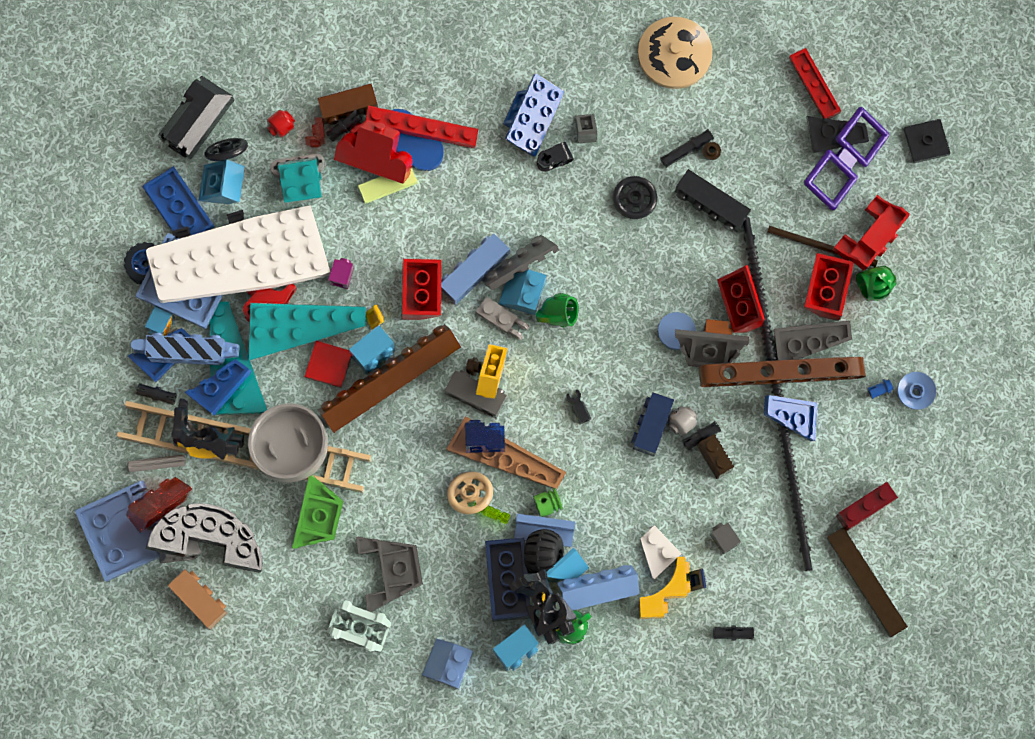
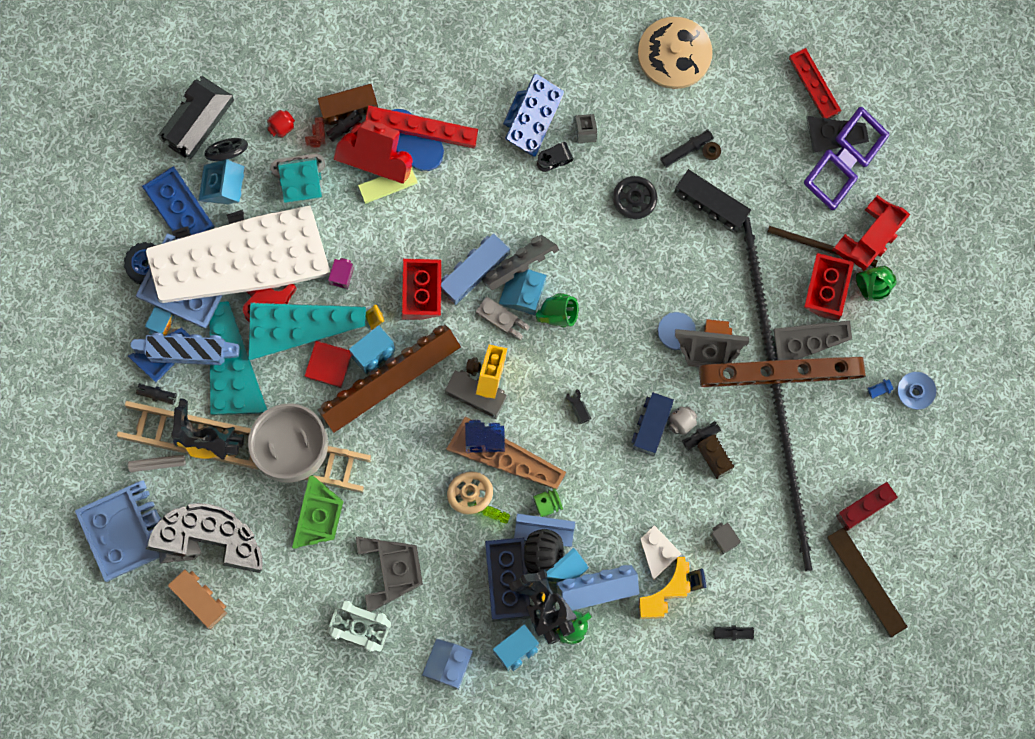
clear red slope [126,477,192,533] -> none
blue wing [185,359,251,416] -> none
red slope [717,265,765,333] -> none
wing [764,395,817,441] -> none
black plate [903,119,951,164] -> none

